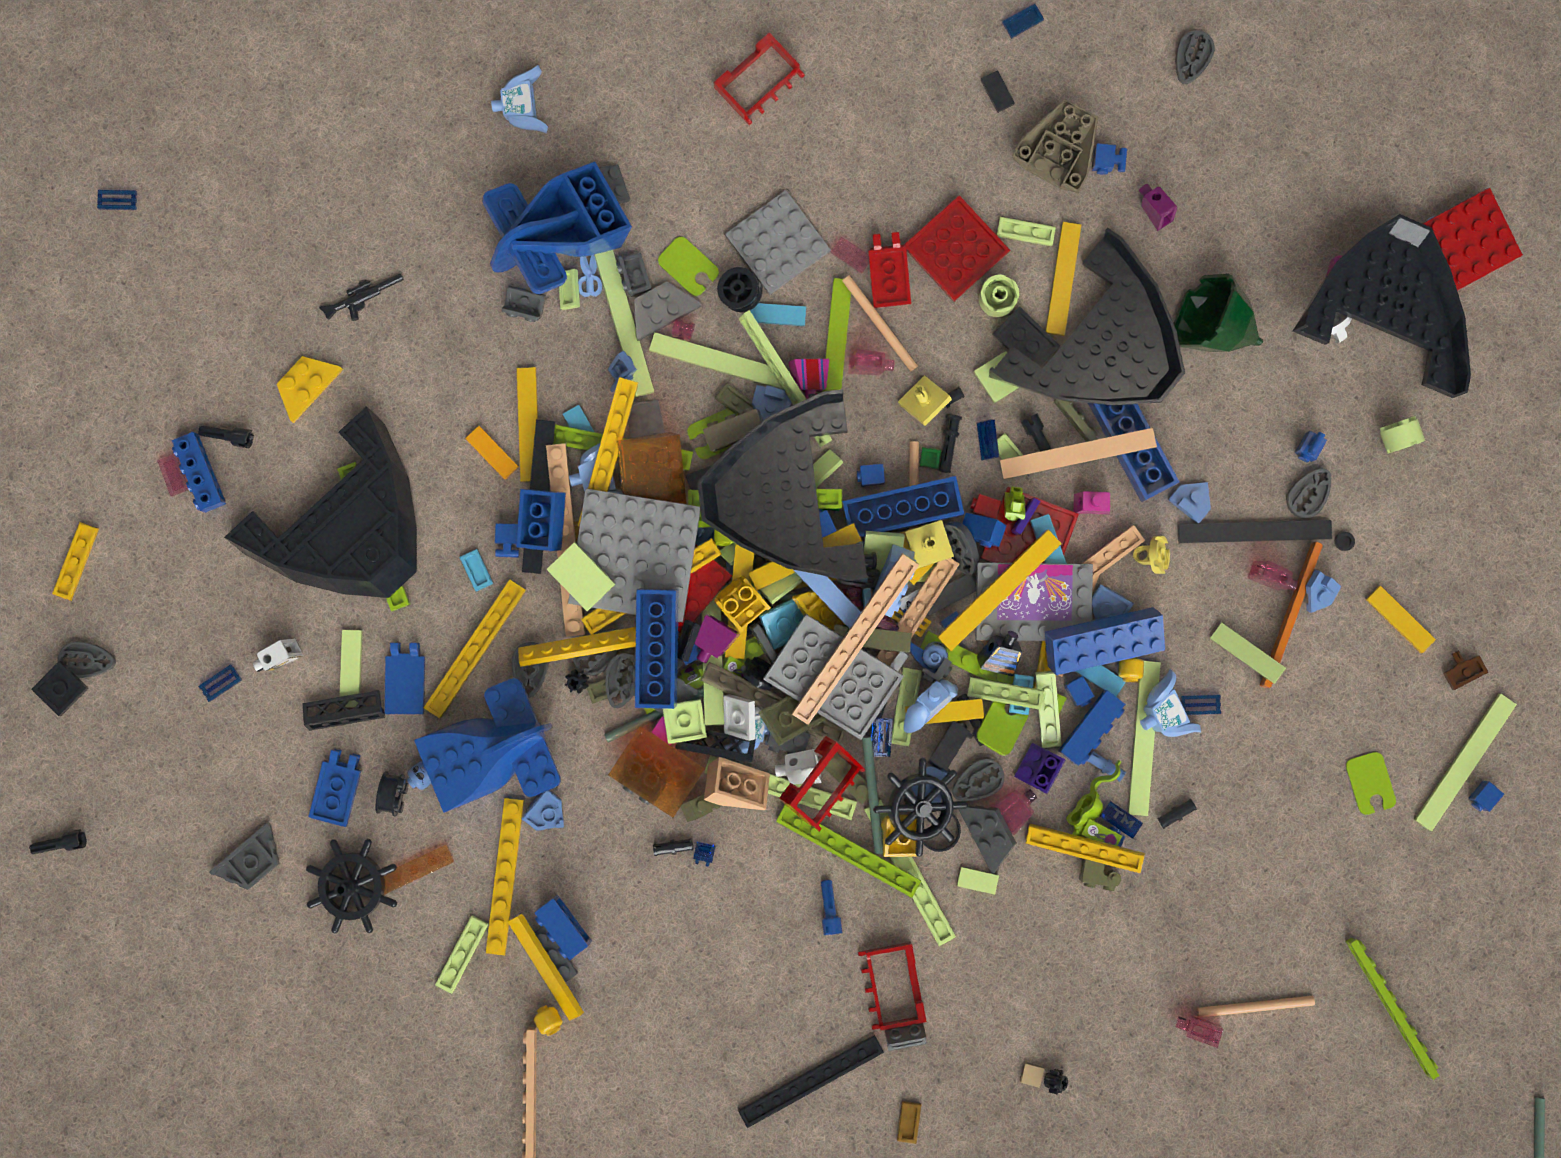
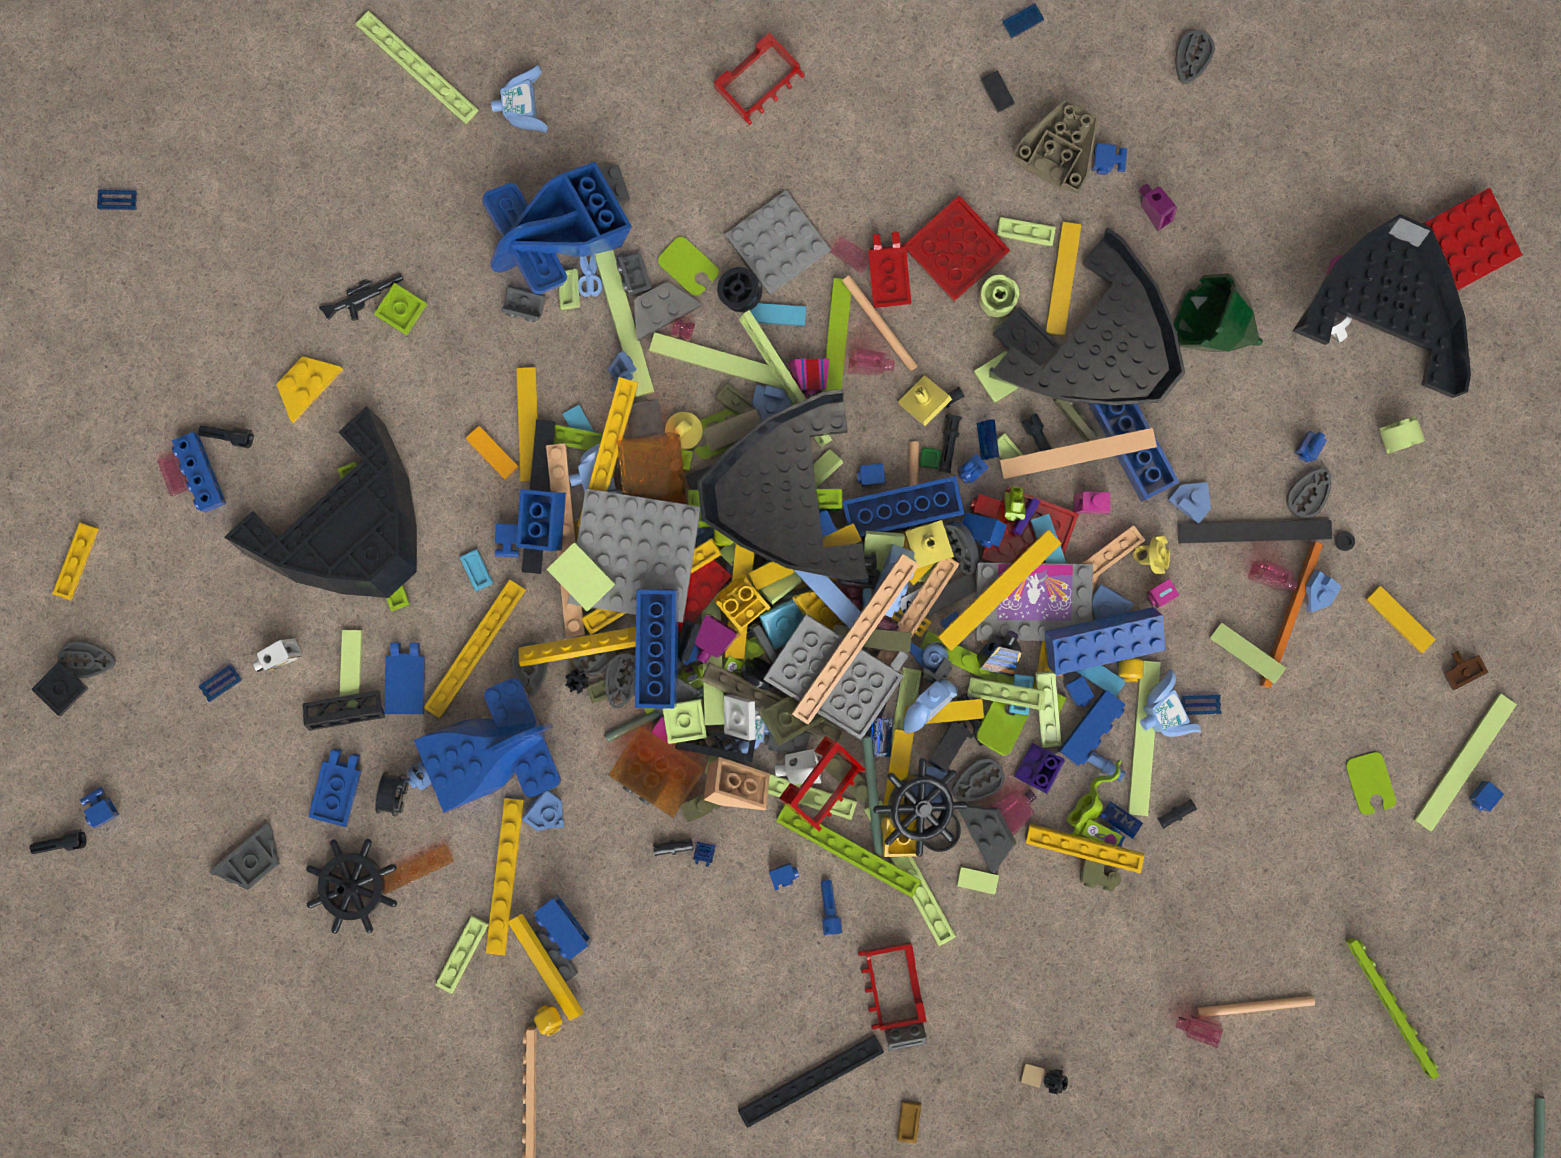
none -> blue brick [80,787,119,828]
none -> yellowish green tile [355,11,479,124]
none -> lime plate [374,283,428,336]
none -> light yellow tile [665,412,703,450]
none -> blue brick [769,863,799,891]
none -> yellow tile [883,729,914,805]
none -> blue brick [958,454,989,485]
none -> dark pink brick [1147,579,1180,608]

